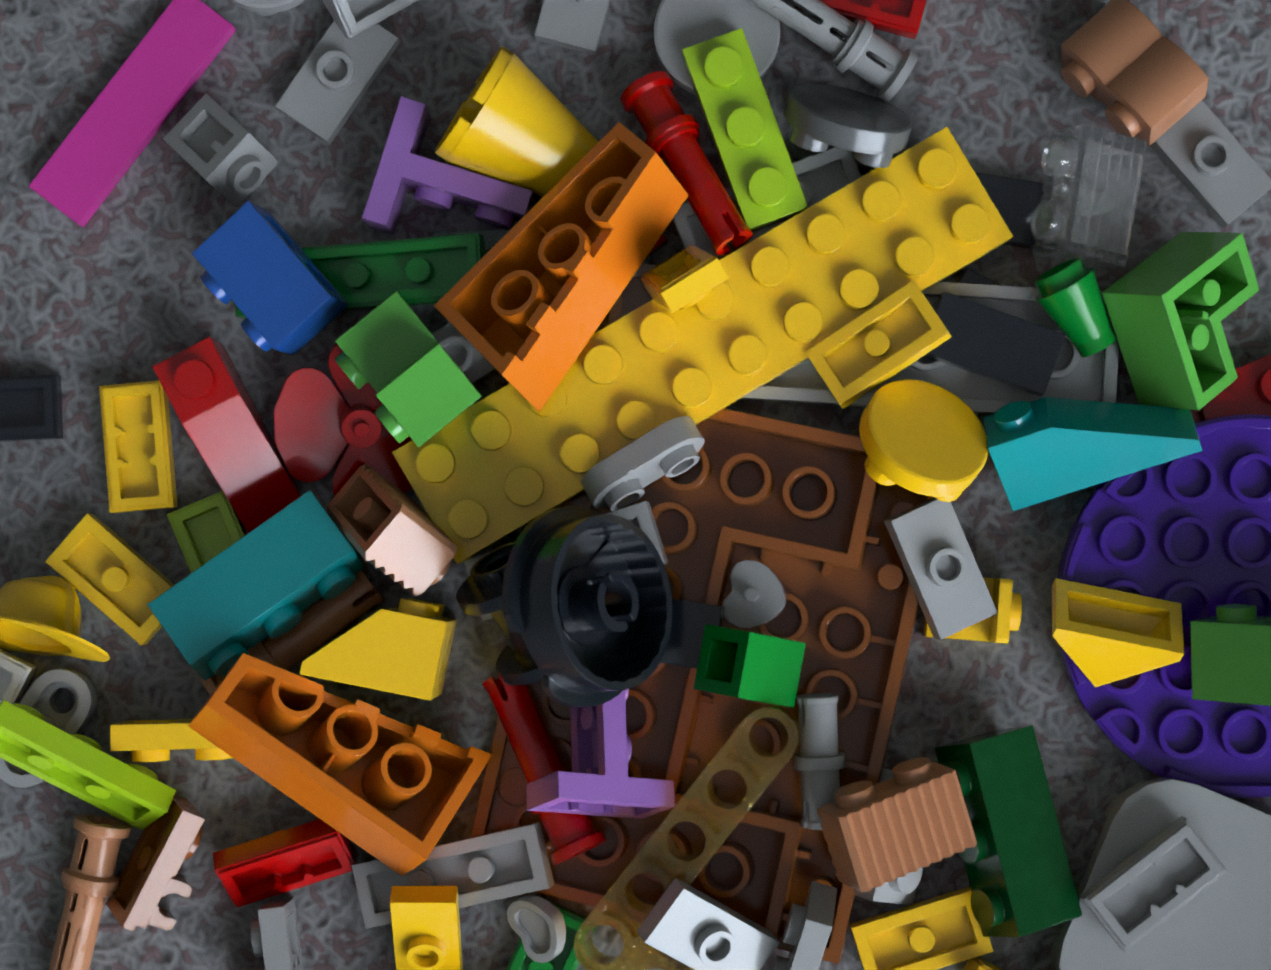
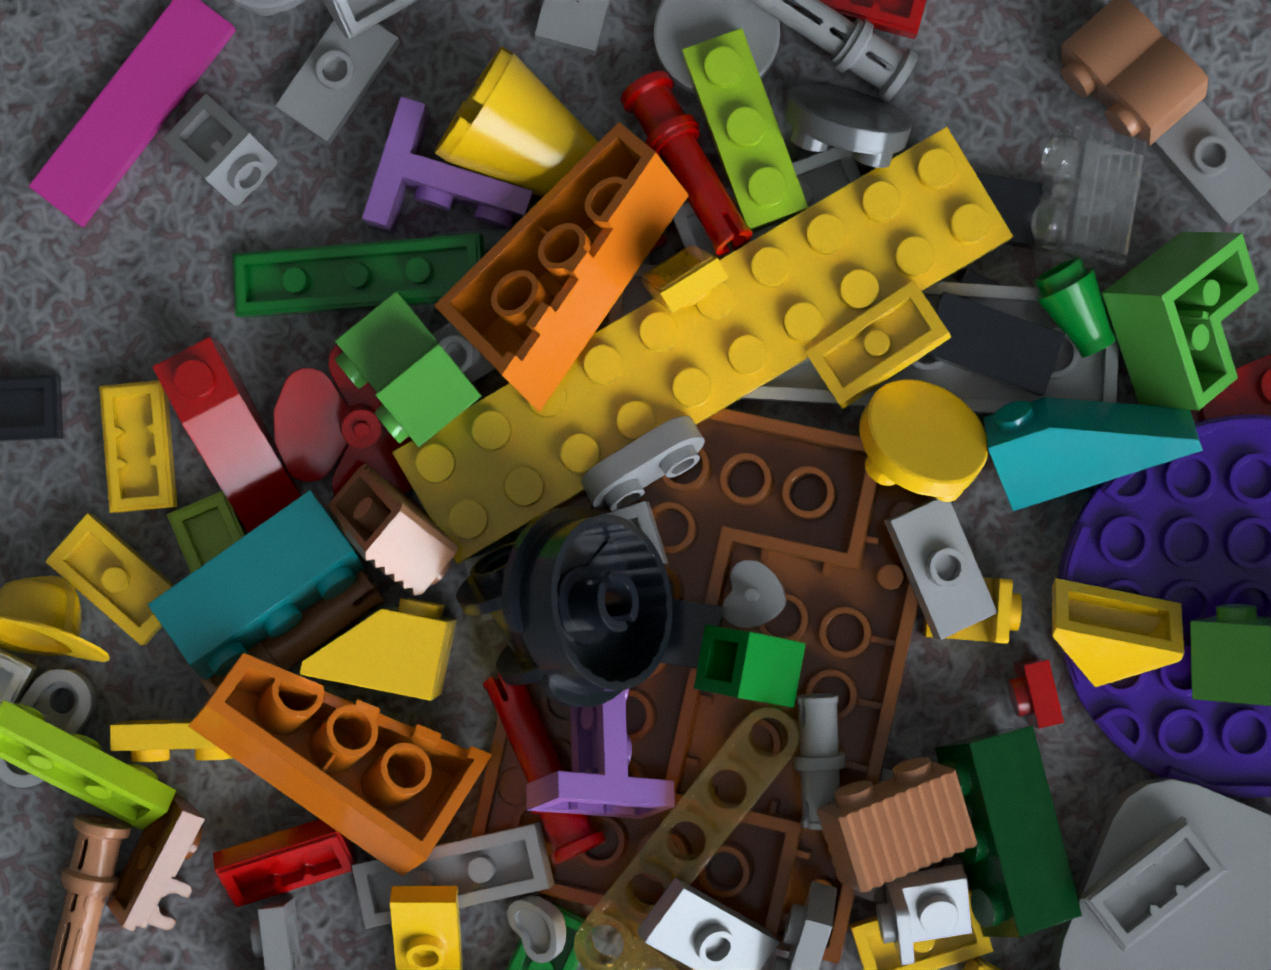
blue brick [192,201,349,356] -> none
none -> light grey bracket [876,864,972,966]
none -> red plate [1008,657,1064,729]

